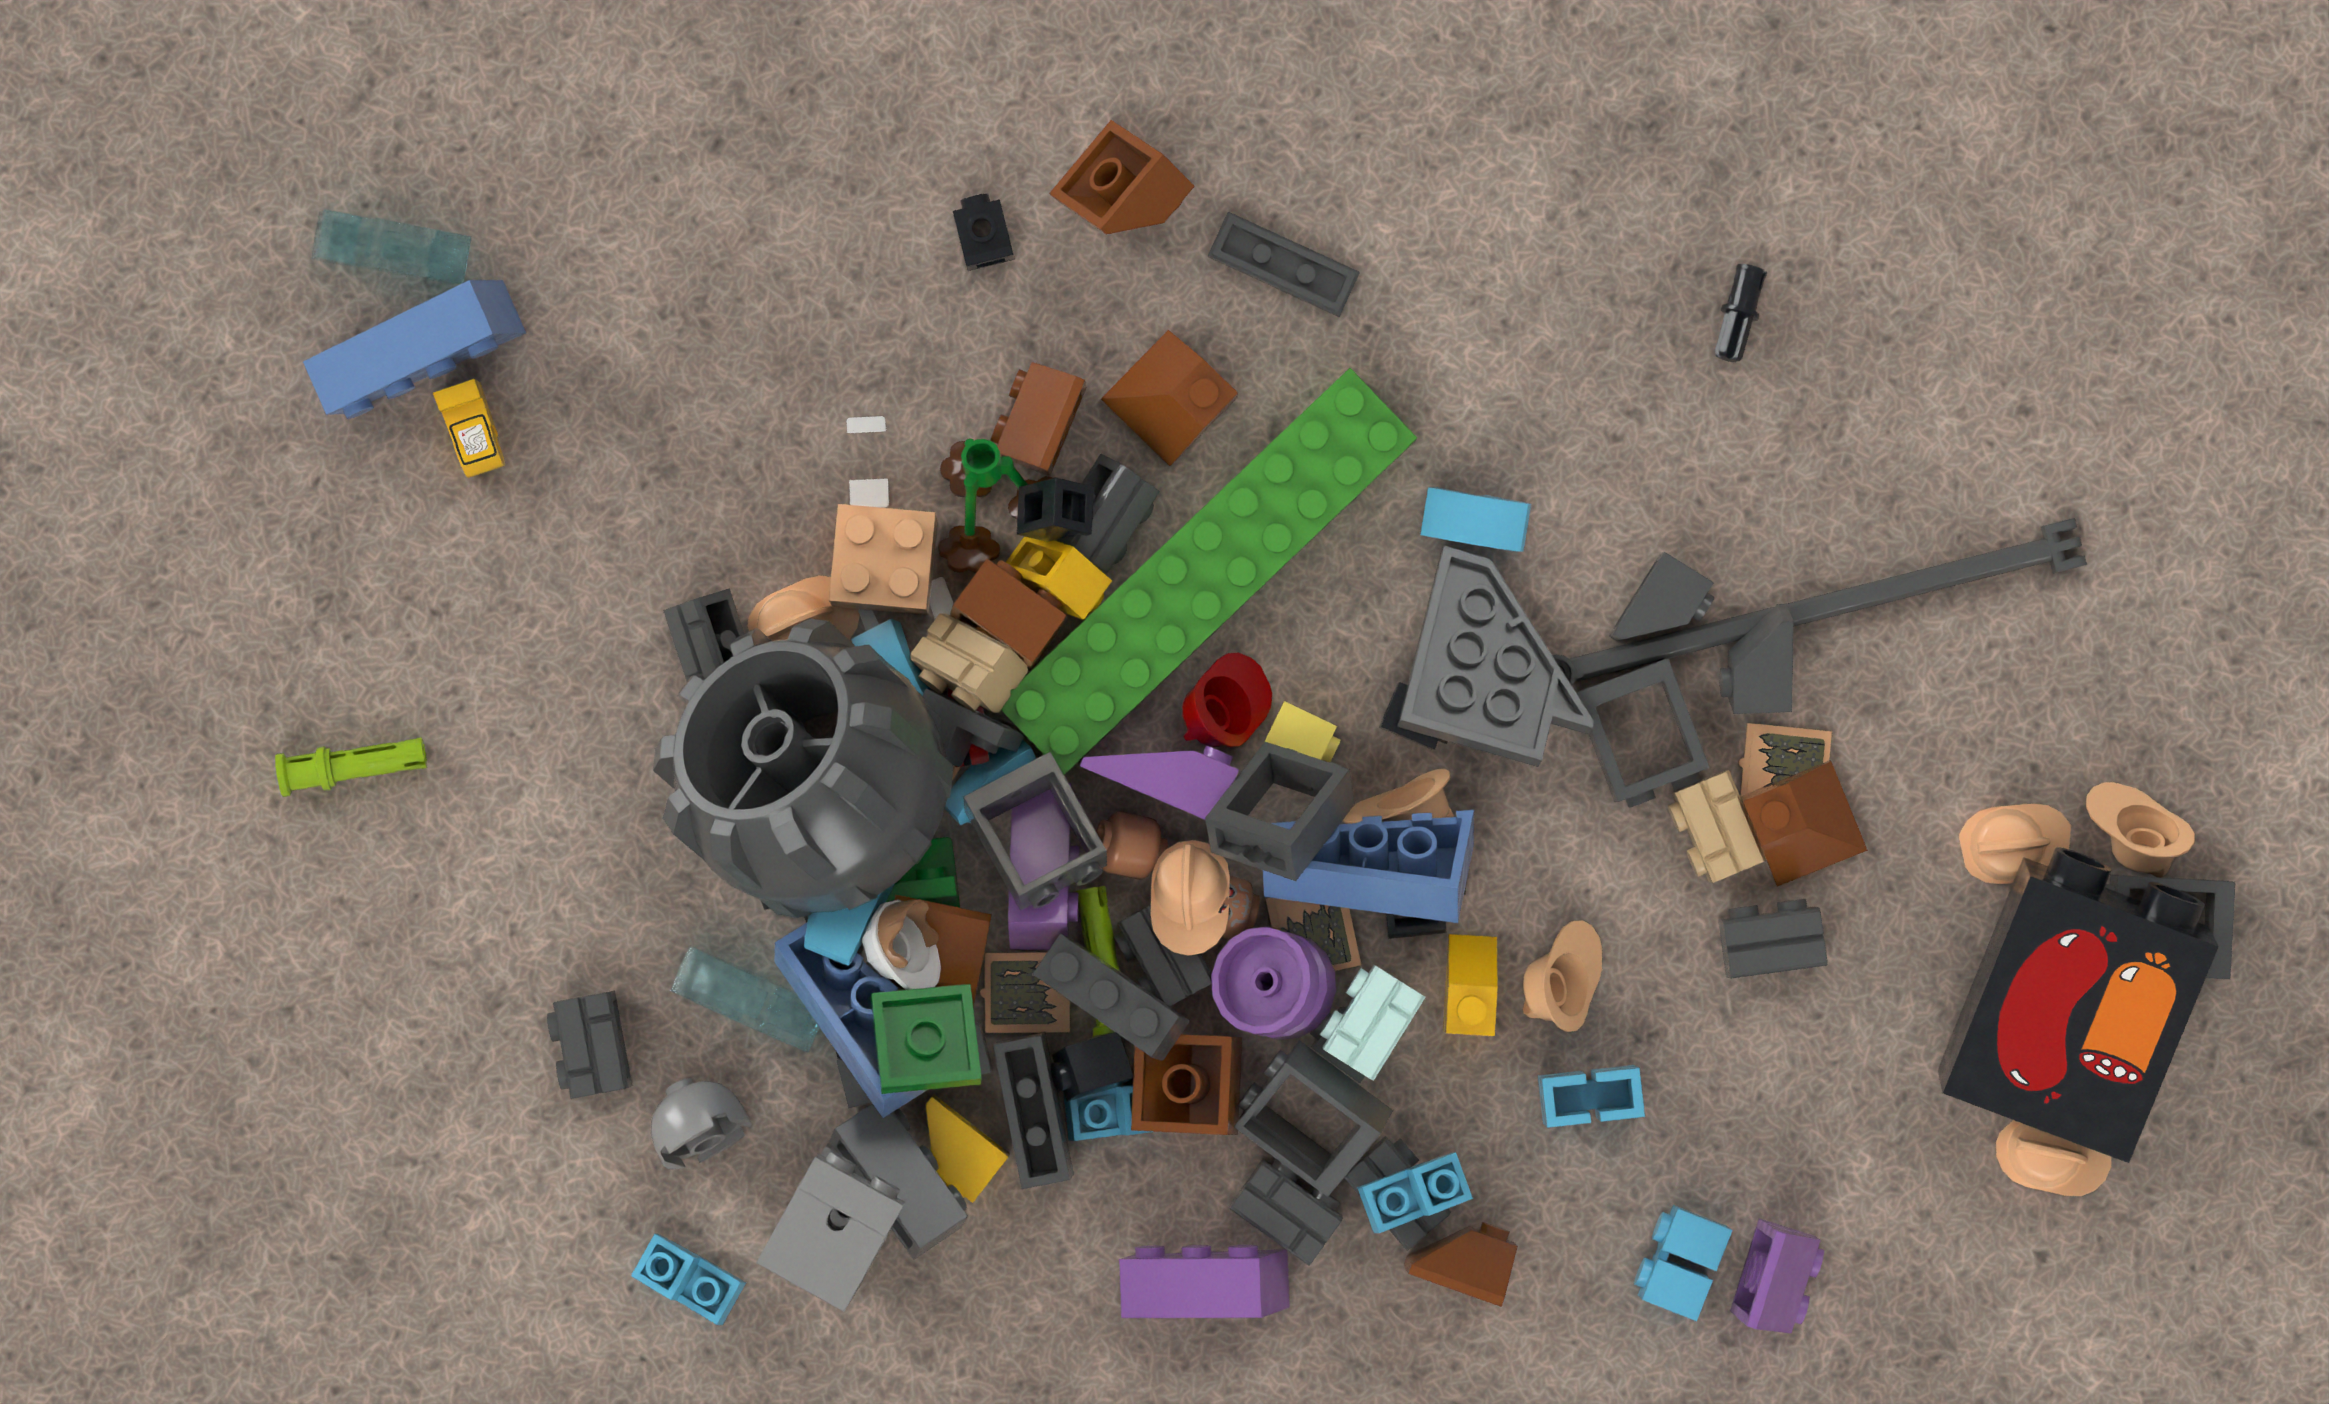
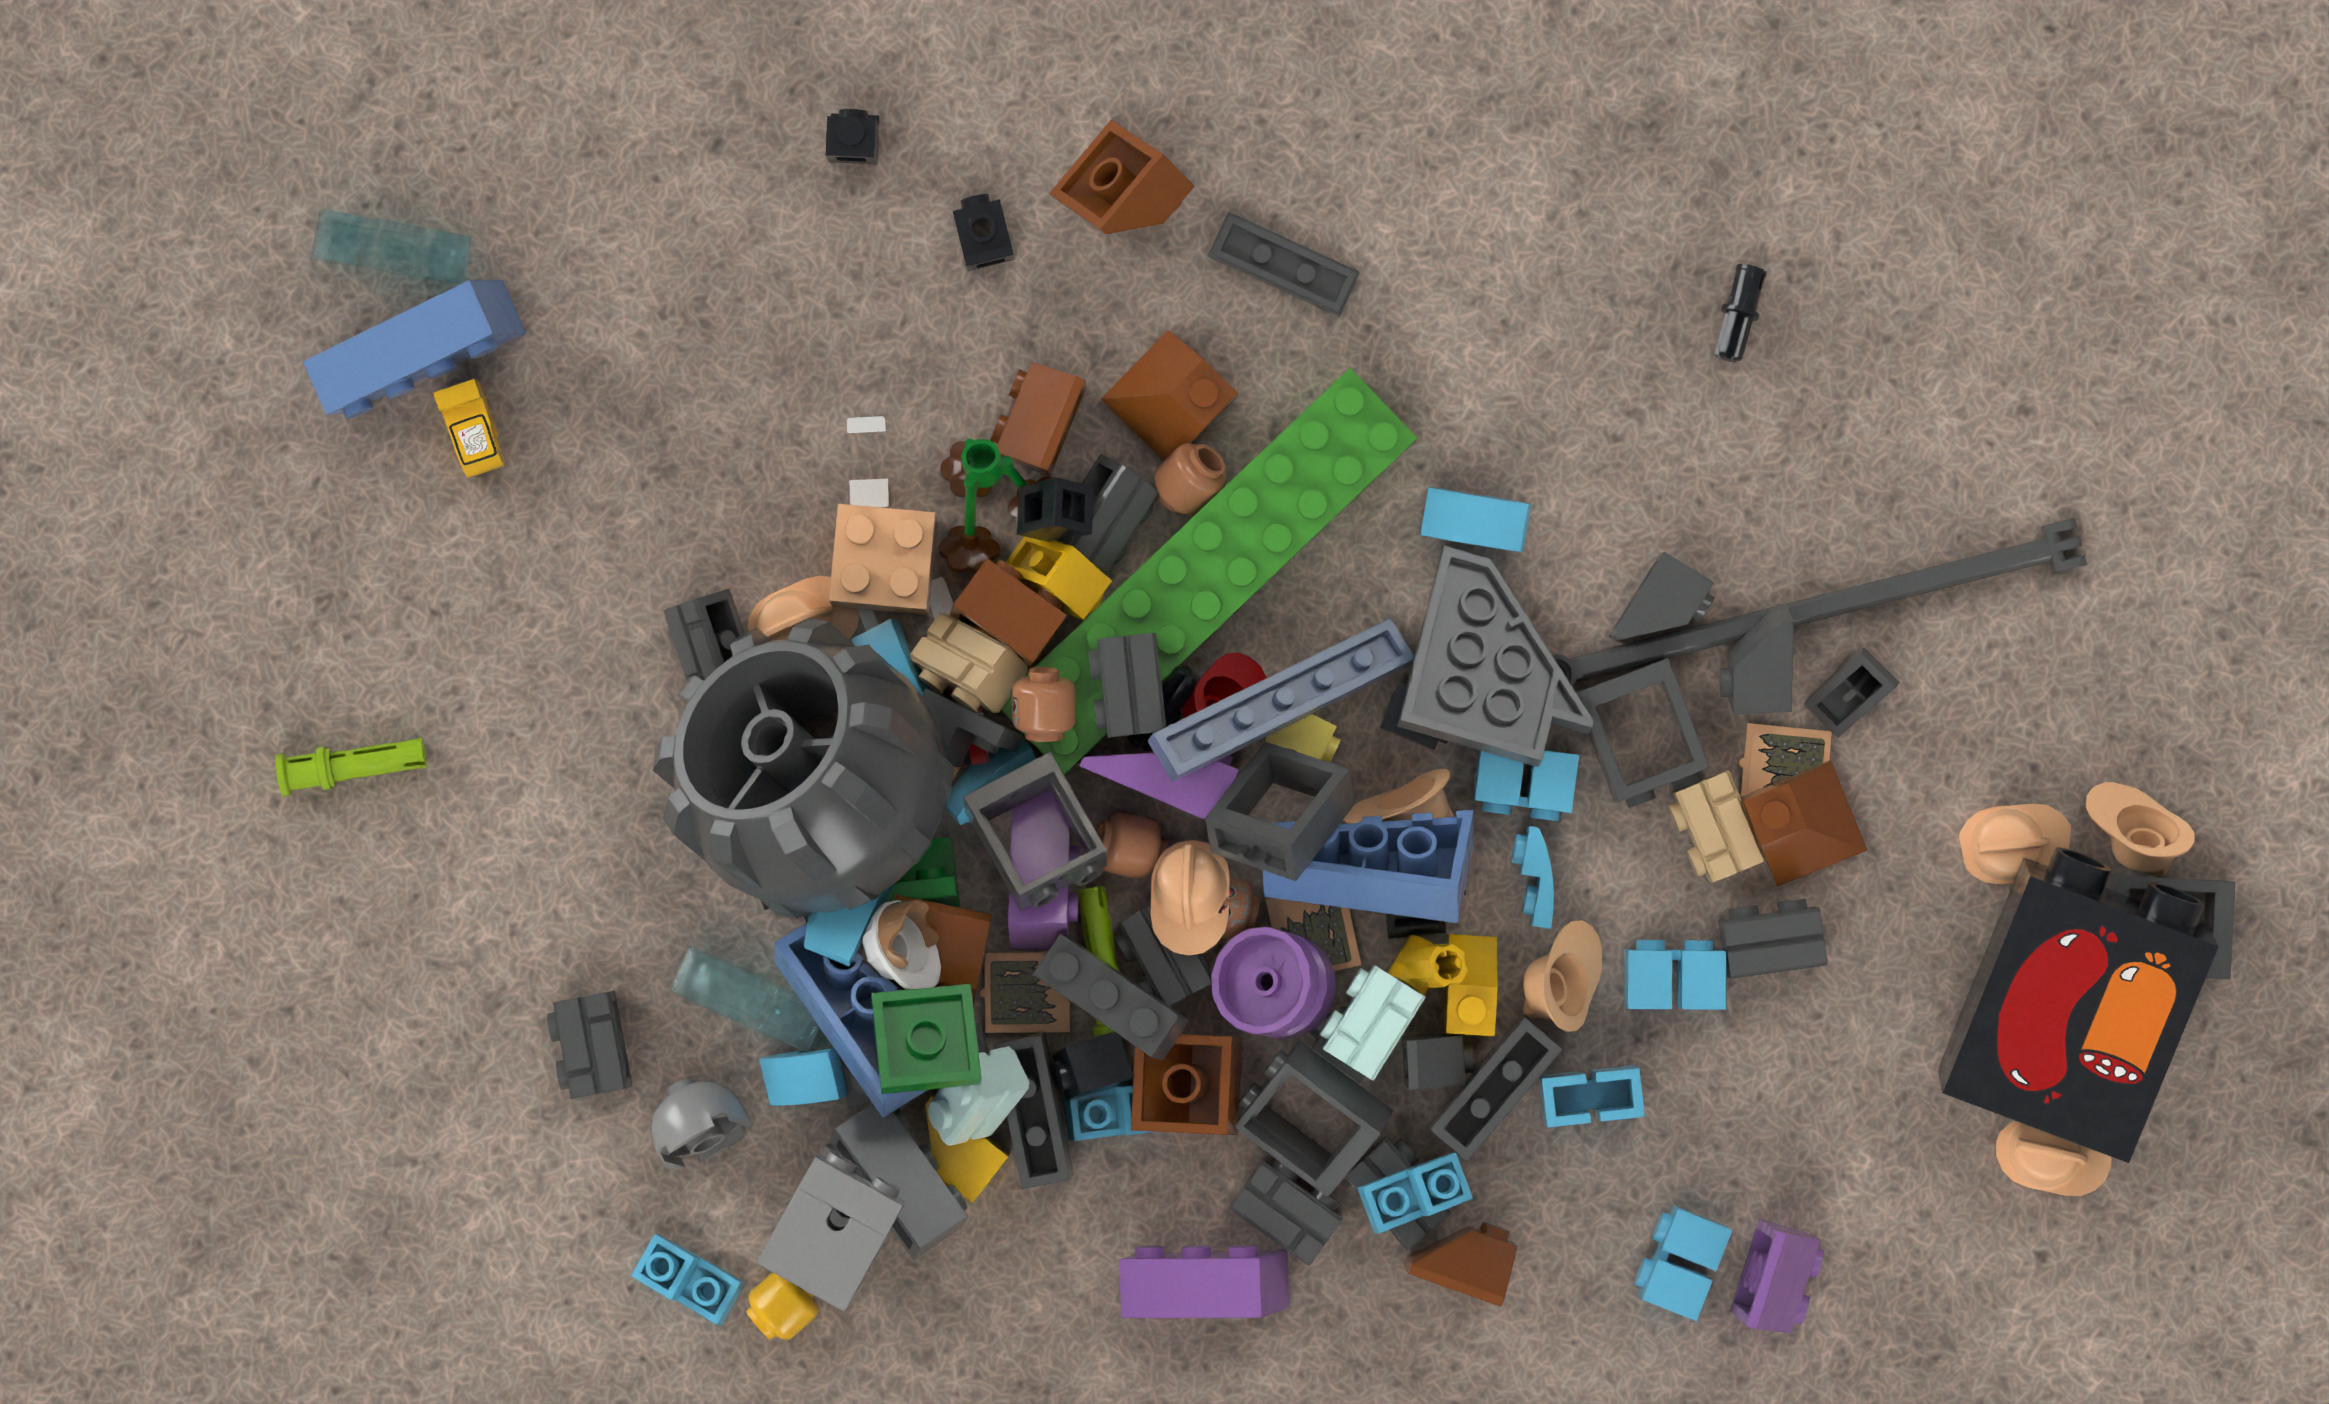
none -> yellow head [746,1272,819,1340]
none -> medium azure slope [759,1048,848,1106]
none -> black brick [825,109,880,165]
none -> light aqua brick [928,1046,1030,1146]
none -> nougat head [1012,667,1076,742]
none -> dark grey brick [1089,633,1166,738]
none -> black axle [1127,666,1199,751]
none -> sand blue plate [1148,618,1415,782]
none -> nougat head [1154,443,1226,515]
none -> yellow piece [1387,935,1468,996]
none -> dark grey slope [1402,1034,1473,1090]
none -> dark grey brick [1427,1015,1563,1161]
none -> medium azure piece [1472,750,1579,821]
none -> medium azure slope [1511,826,1554,929]
none -> medium azure piece [1624,940,1726,1010]
none -> dark grey slope [1804,648,1900,738]

